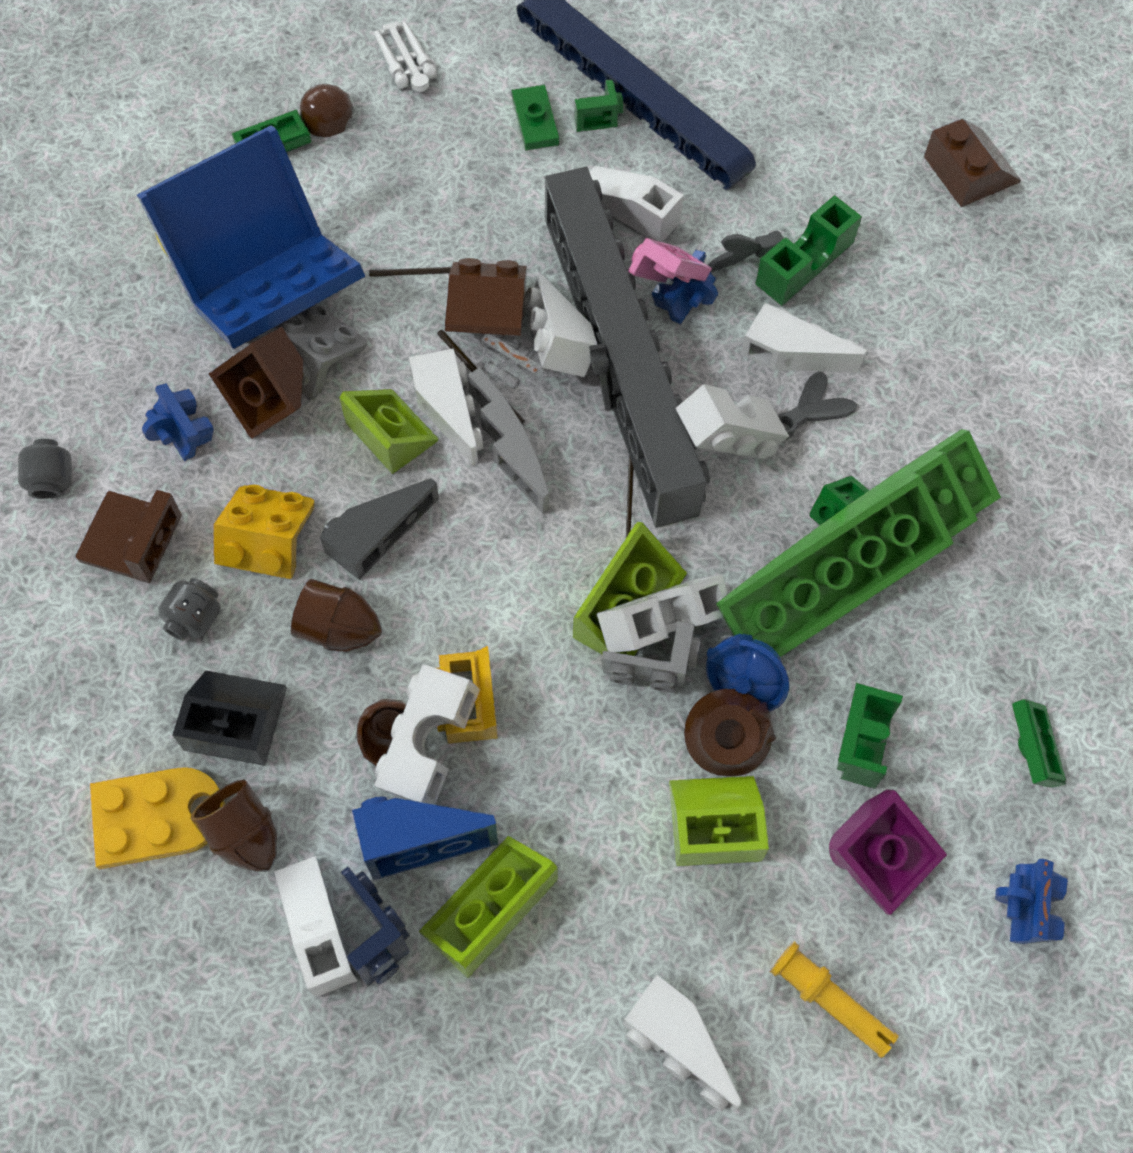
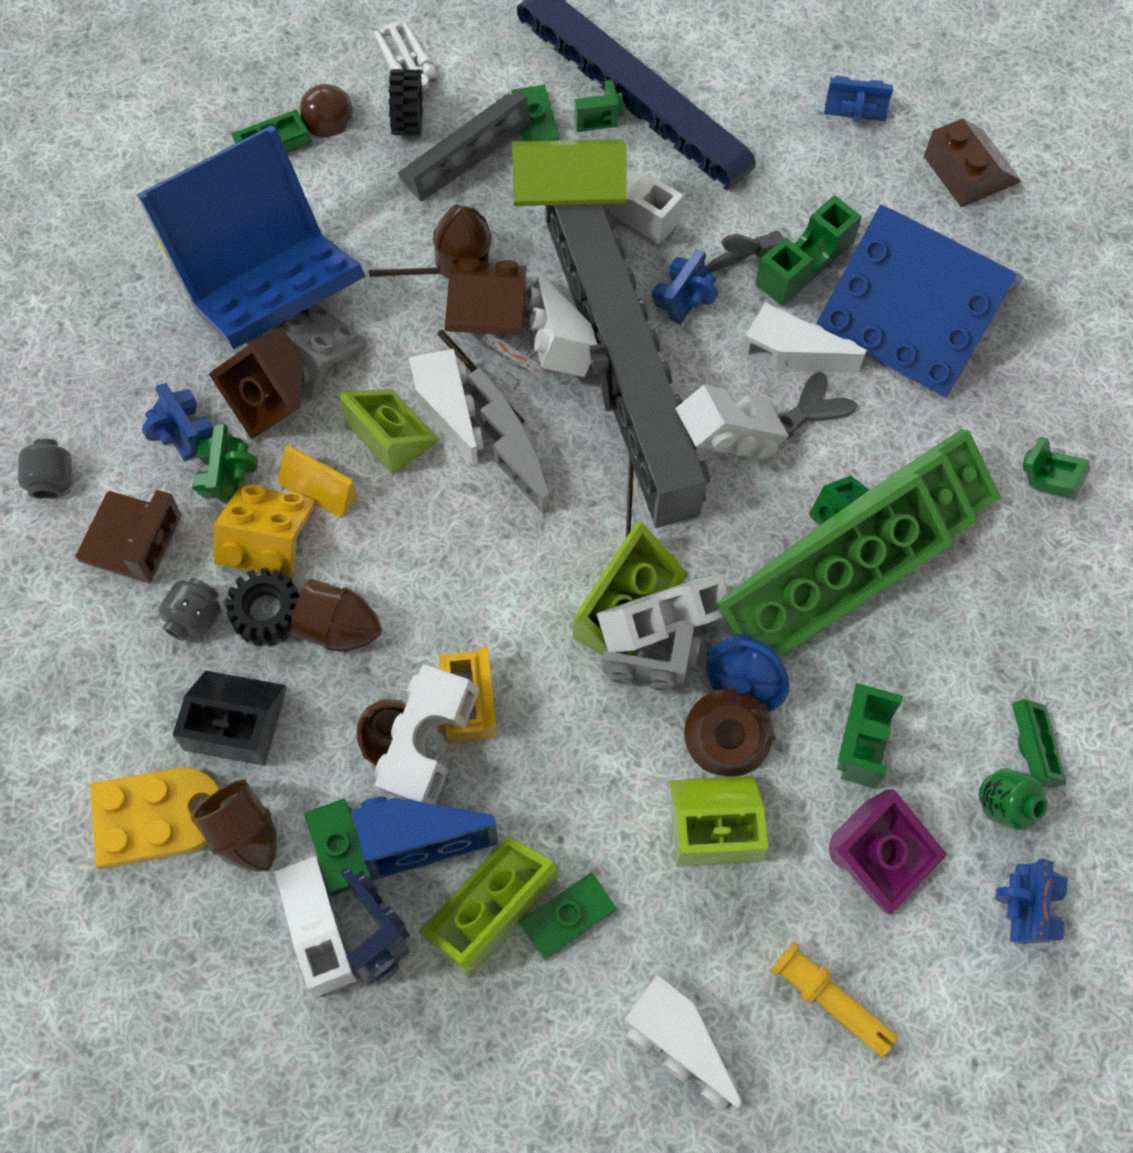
dark grey slope [320,478,439,580] -> none
bright pink bracket [628,238,712,283] -> none
none -> green hips [192,424,258,504]
none -> black tyre [225,568,299,646]
none -> yellow slope [278,445,357,518]
none -> green plate [304,798,373,896]
none -> black tyre [389,69,423,136]
none -> dark grey fence [398,90,531,201]
none -> reddish brown helmet [433,204,491,279]
none -> lime slope [512,139,627,206]
none -> green plate [519,872,617,960]
none -> blue bracket [816,204,1023,397]
none -> blue hips [824,75,893,123]
none -> green head [979,768,1047,831]
none -> green bracket [1023,437,1090,499]

